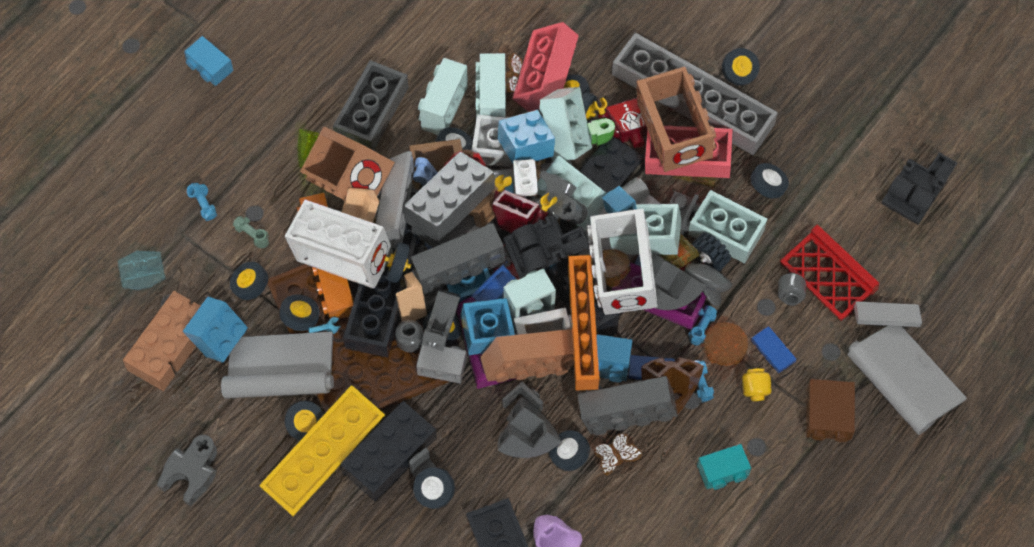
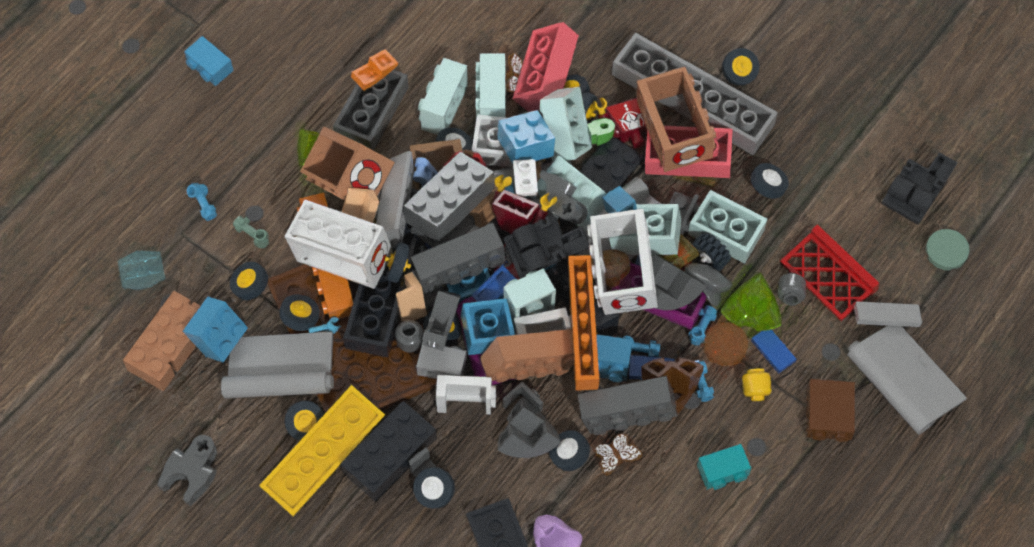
none -> orange slope [351,49,398,90]
none -> white panel [436,375,496,414]
none -> dark azure bar [623,336,660,357]
none -> clear neon green brick [721,273,782,331]
none -> sand green tile [925,229,970,270]

